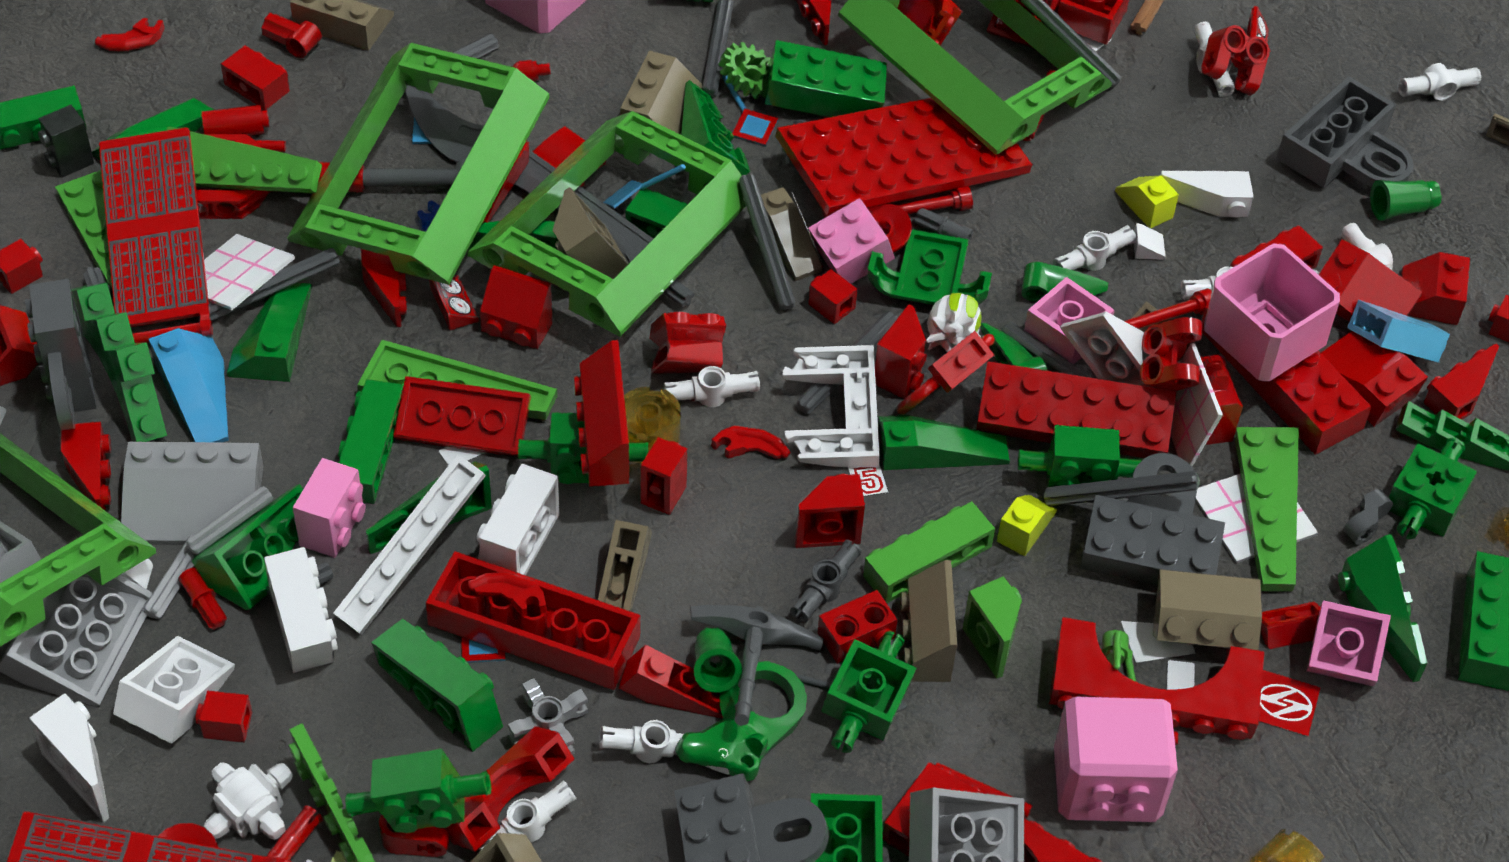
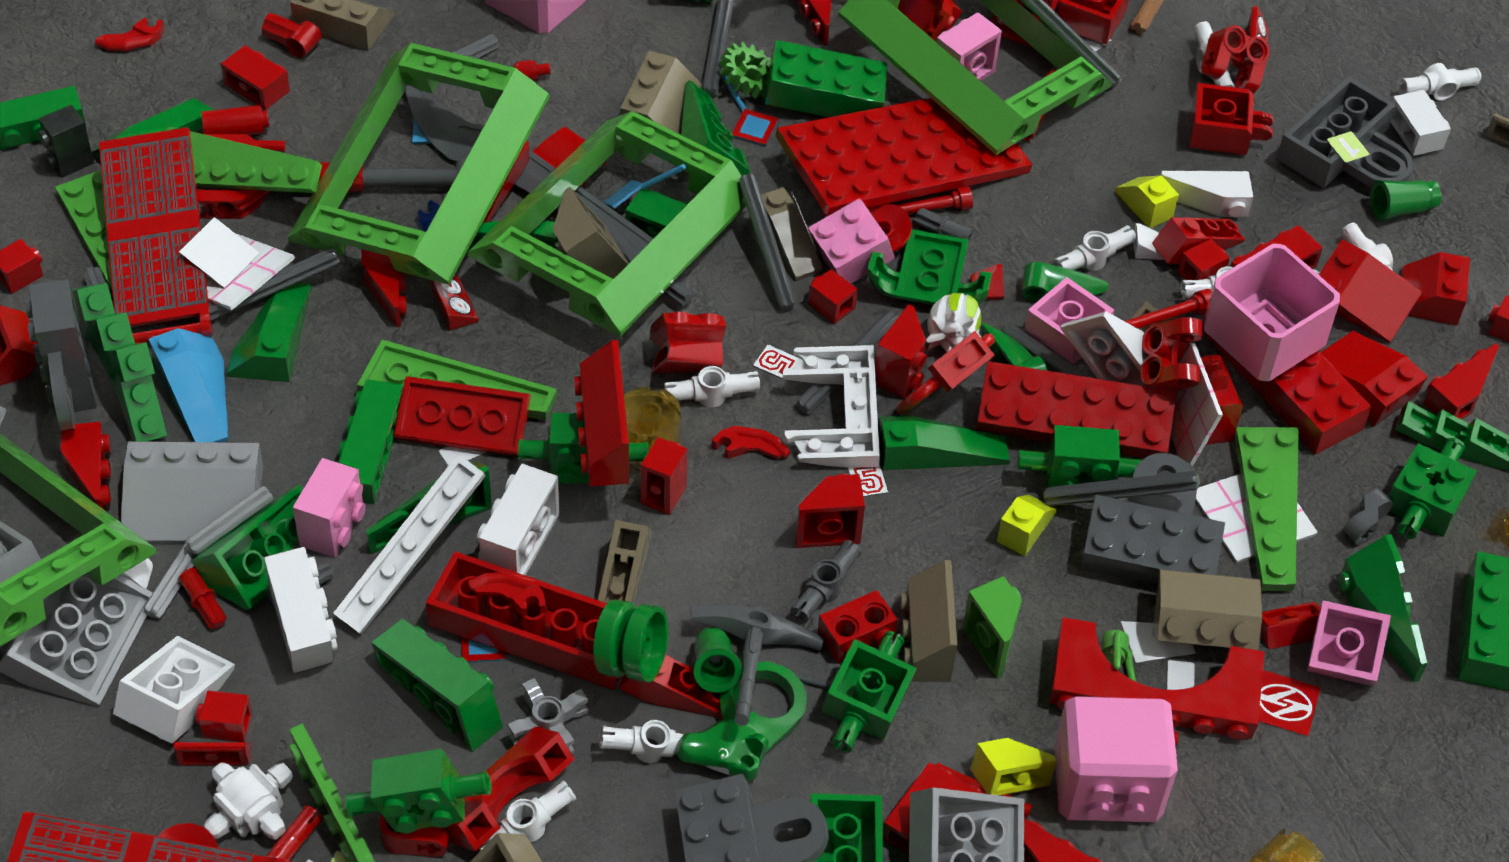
white slope [29,693,109,822] -> none
red slope [480,265,553,349] -> none
bright green brick [863,501,995,603] -> none
medium azure slope [1347,300,1450,362] -> none
none -> red slope [174,742,251,766]
none -> white sticker [179,217,259,288]
none -> green wheel [593,599,669,683]
none -> white sticker [754,345,799,378]
none -> bright pink brick [936,12,1002,81]
none -> red slope [970,264,1004,300]
none -> neon yellow slope [970,738,1057,795]
none -> red slope [1152,217,1245,264]
none -> red brick [1178,238,1230,280]
none -> red hinge [1189,83,1274,155]
none -> yellowish green sticker [1327,131,1370,163]
none -> white brick [1391,89,1451,156]

